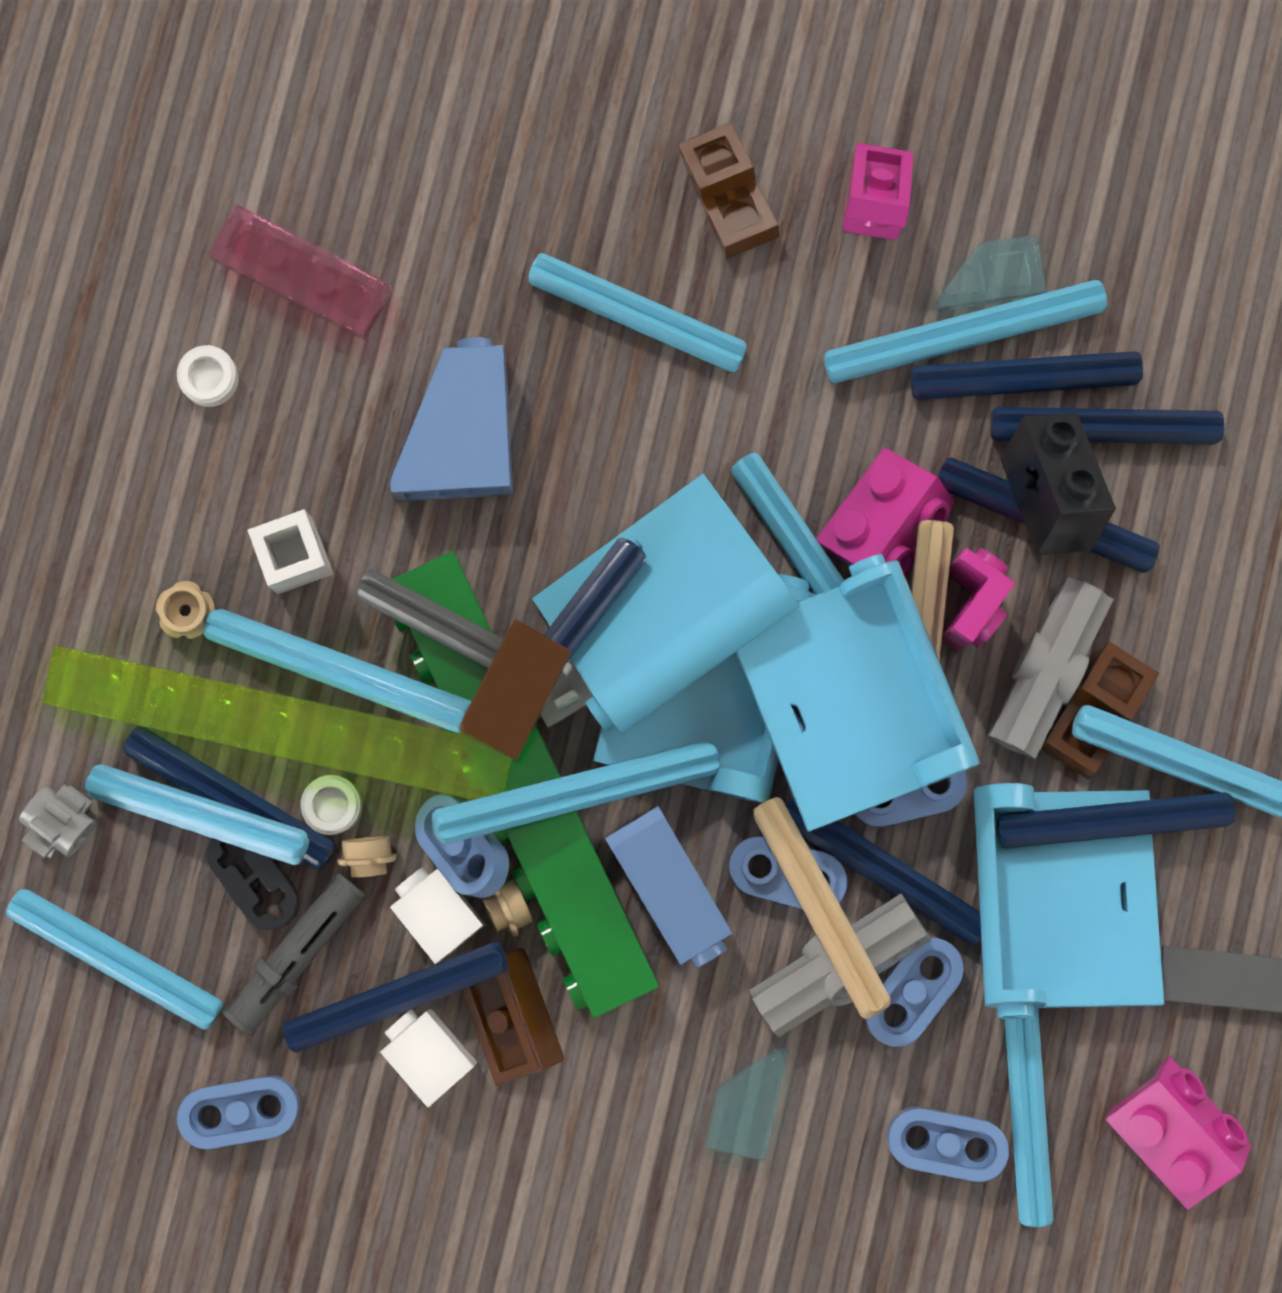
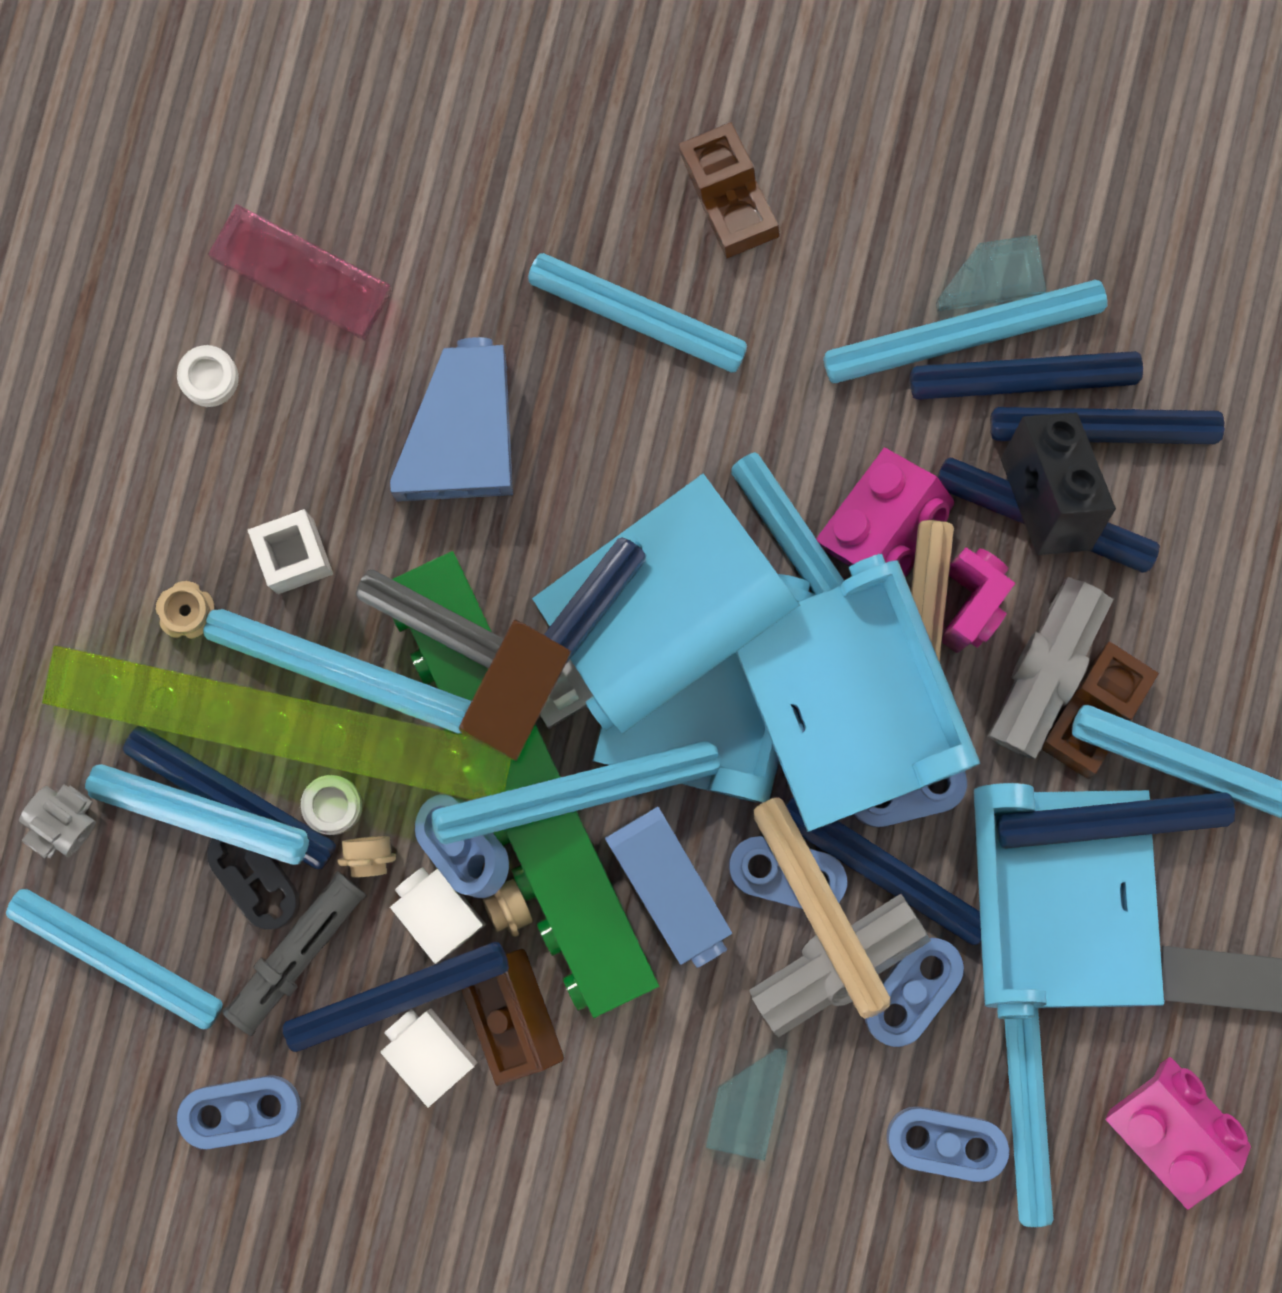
dark pink slope [842,142,913,240] -> none

